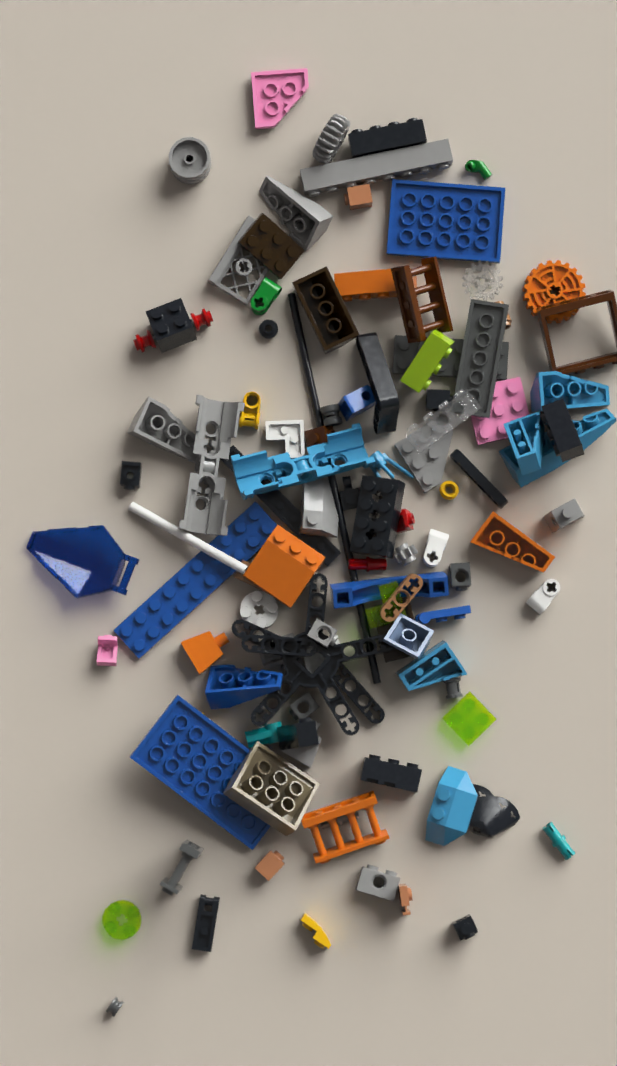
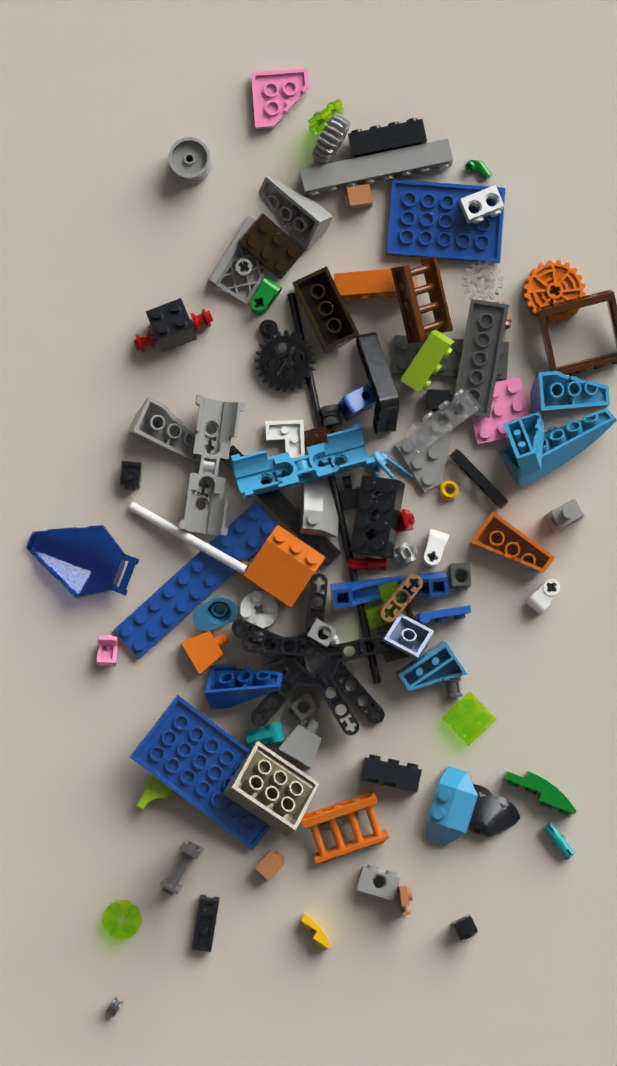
yellow piece [239,392,261,430] -> none
black wedge [277,717,319,750] -> none
black wedge [540,399,584,462] -> none
none -> lime arch [137,775,175,809]
none -> dark azure piece [192,596,238,631]
none -> black gear [255,330,317,392]
none -> clear neon green plate [308,99,344,136]
none -> white brick [459,185,504,224]
none -> green slope [503,771,576,816]

